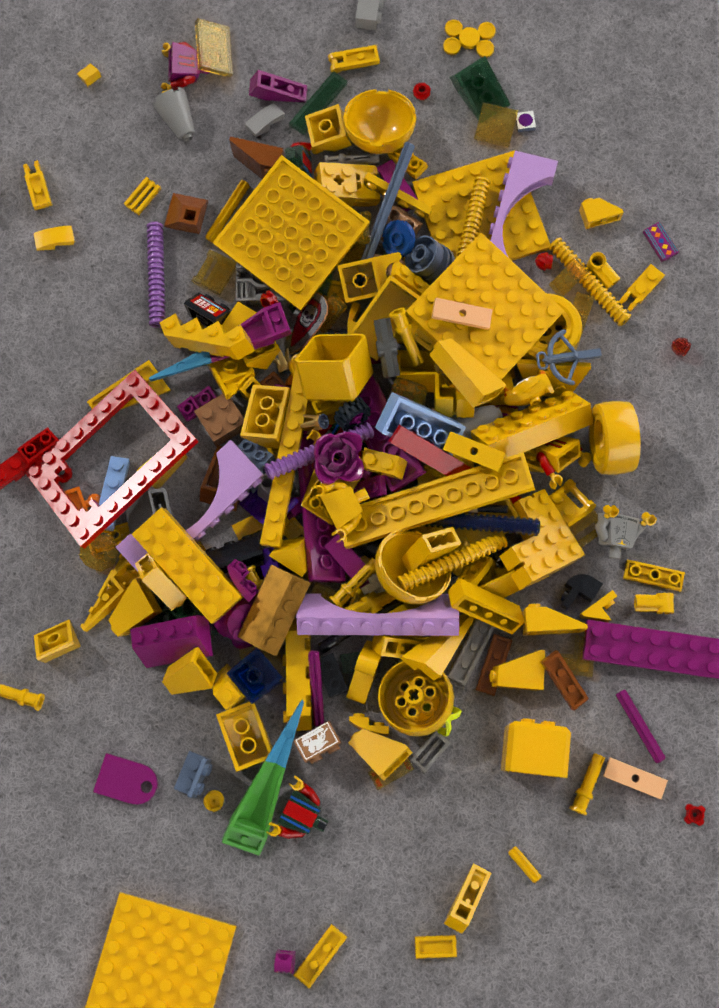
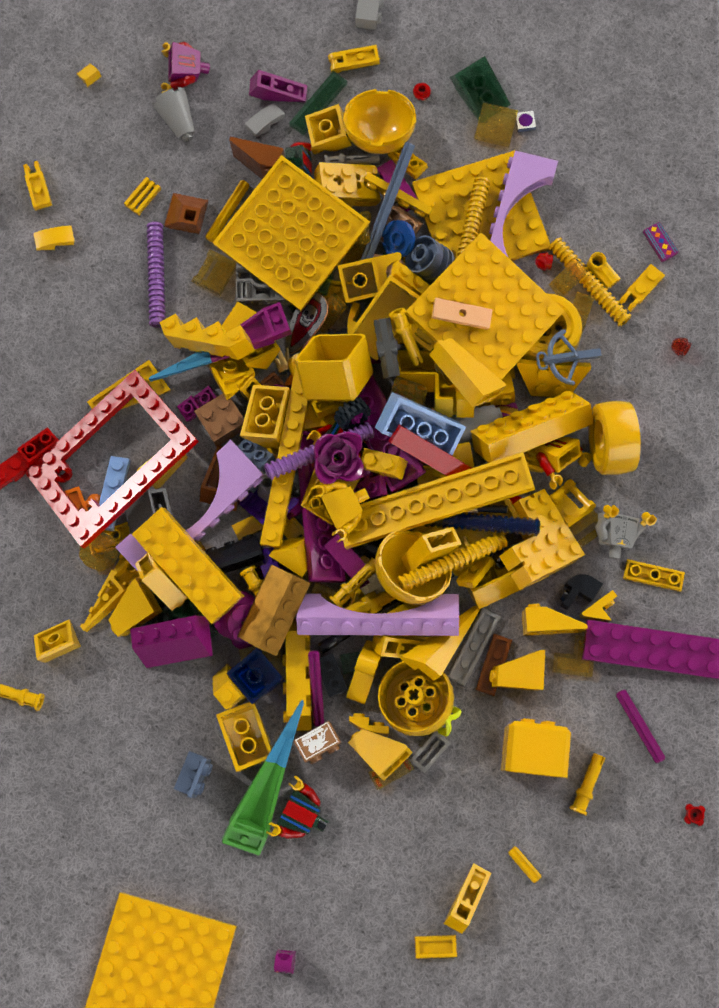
magenta tile [93,753,158,805] -> none
yellow slope [162,647,217,695] -> none
black slope [184,292,230,327] -> none
clear yellow tile [195,18,233,77] -> none
yellow tile [203,790,225,812] -> none
magenta slope [227,559,259,602] -> none
red plate [260,290,278,308] -> none
yellow tile [293,924,347,988] -> none
pearl gold piece [301,414,329,434] -> none
yellow piece [443,19,496,58] -> none
yellow tile [443,431,506,472] -> none
yellow brick [447,578,525,634] -> none
yellow animal [503,371,554,406] -> none
dark orange tile [541,650,589,711] -> none
yellow slope [579,198,624,229] -> none
light nougat tile [603,757,668,799] -> none
yellow piece [634,593,674,614] -> none

